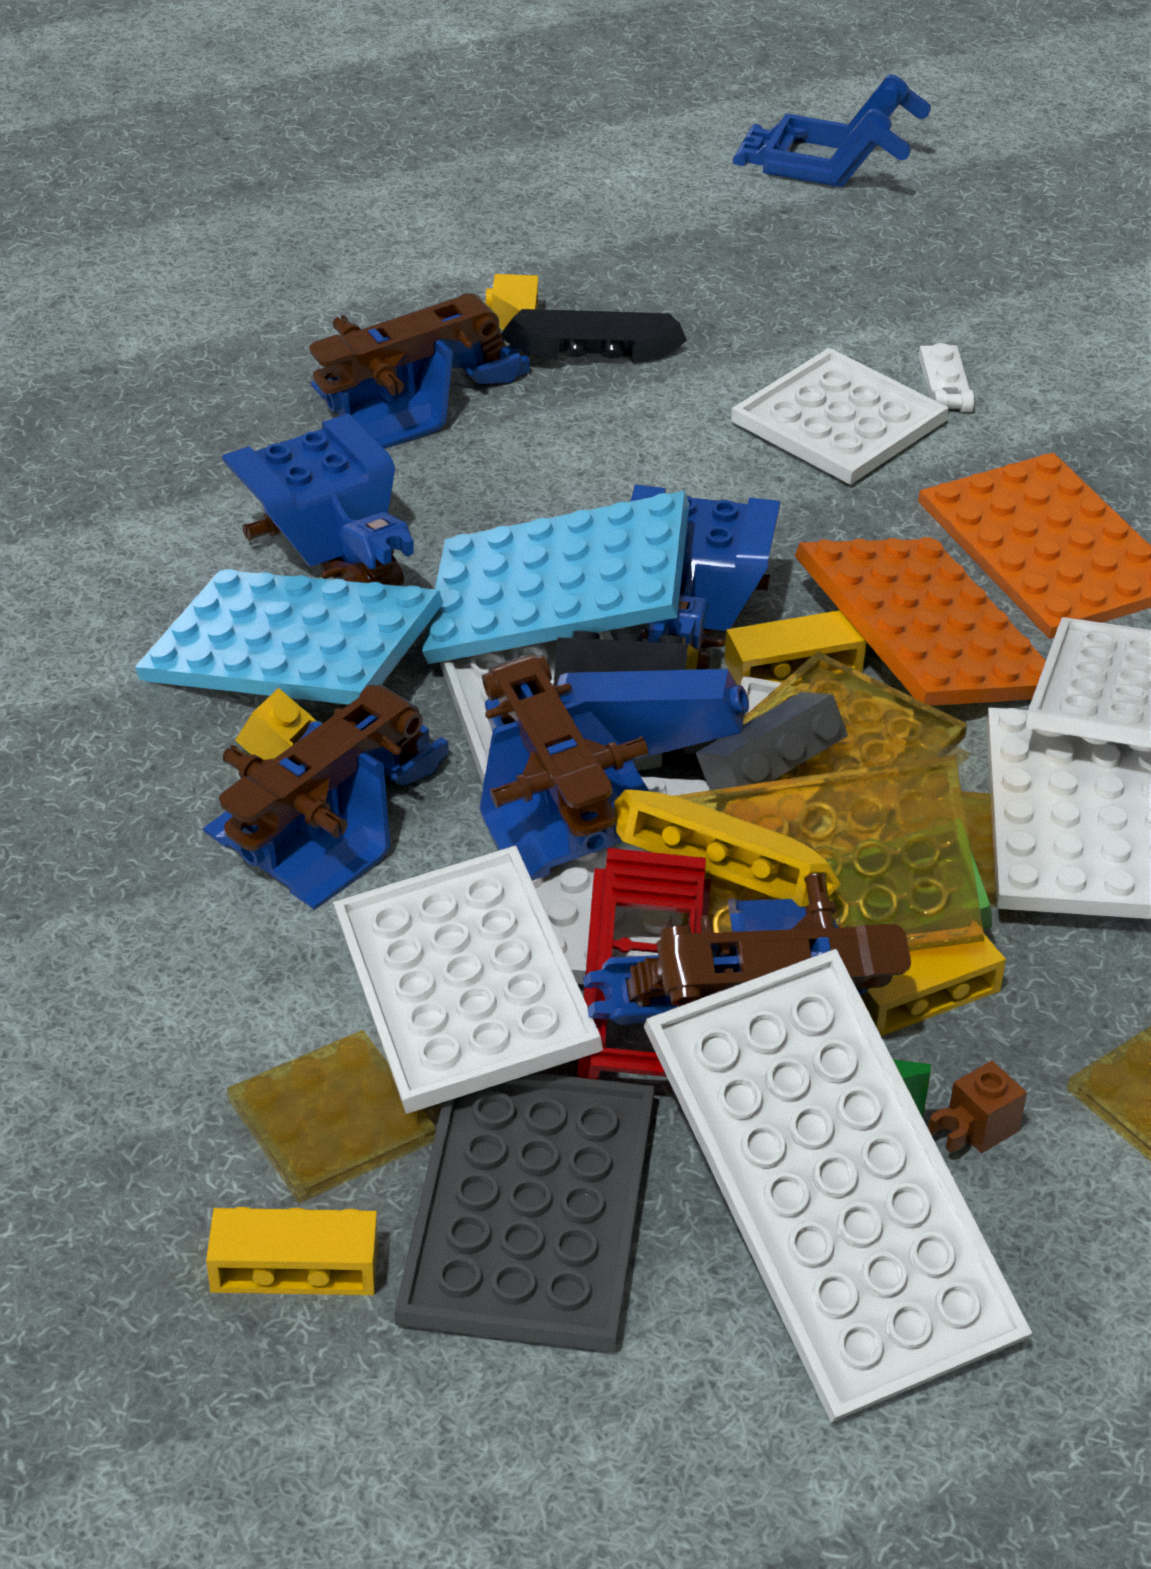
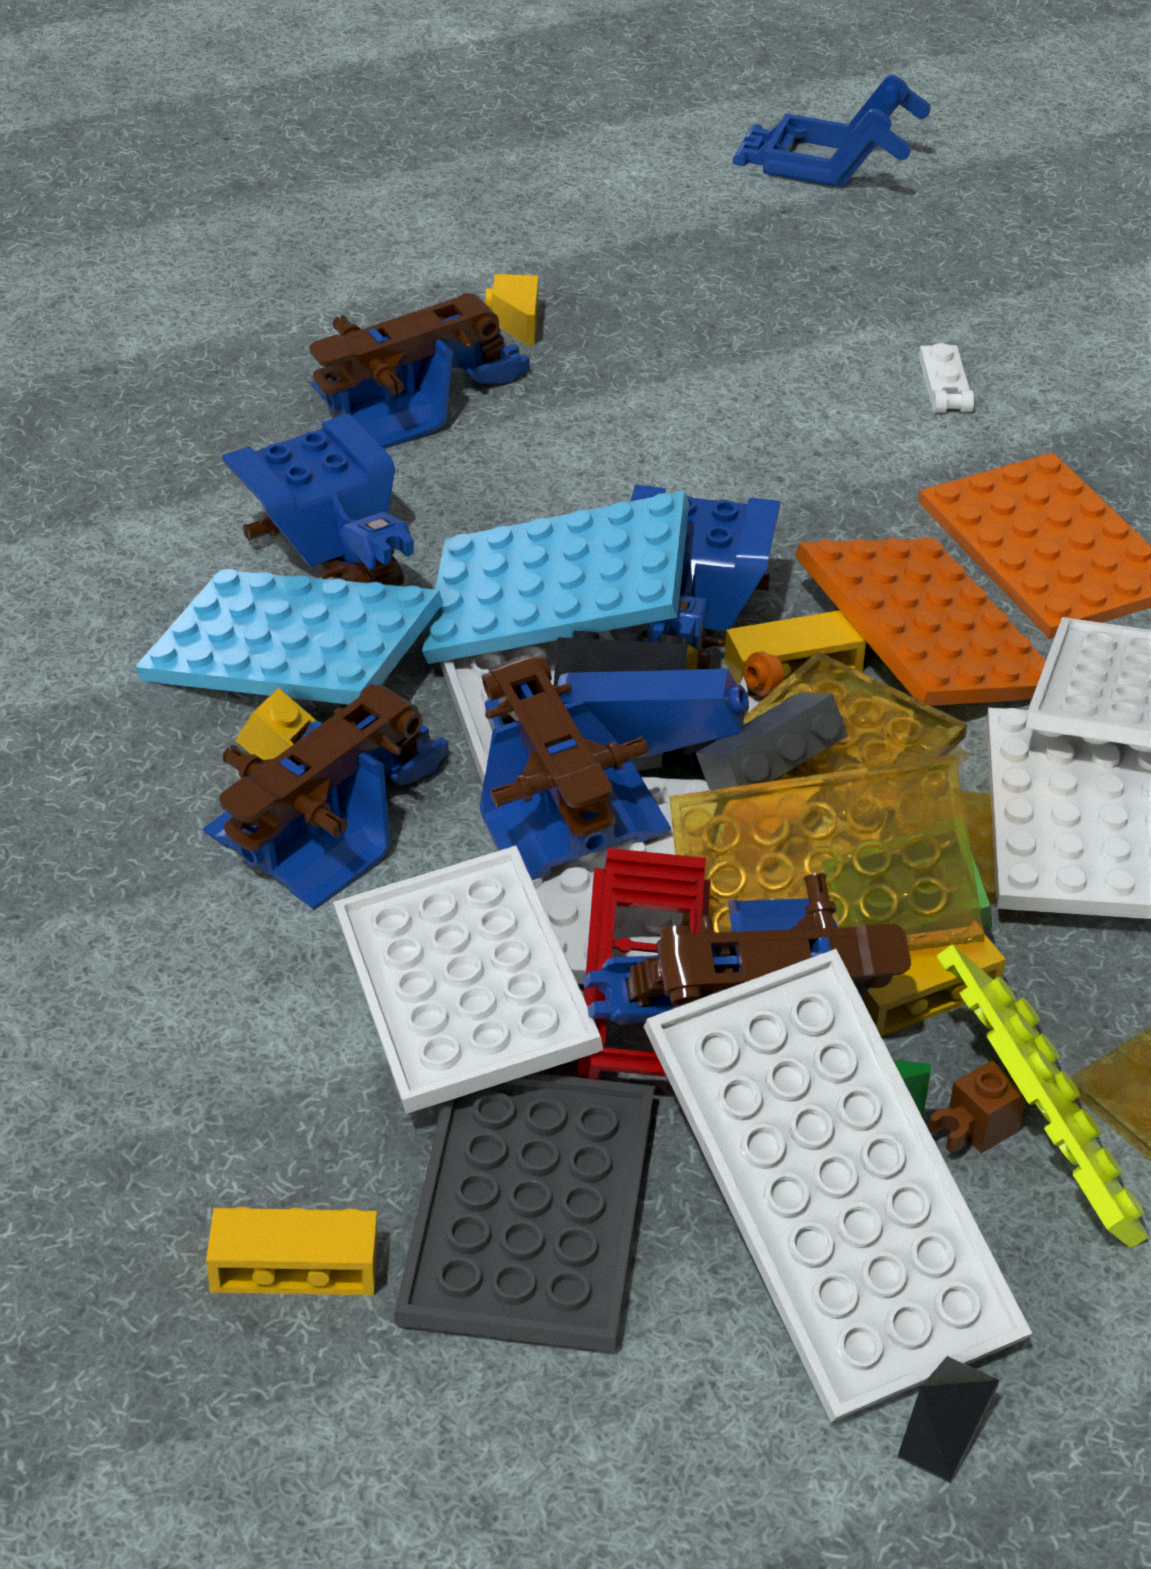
clear yellow plate [227,1030,437,1204] -> none
black brick [500,309,687,362] -> none
yellow brick [614,790,841,907] -> none
white plate [731,348,949,485] -> none
none -> orange plate [744,651,784,696]
none -> black slope [898,1356,999,1484]
none -> neon yellow wing [936,944,1149,1248]

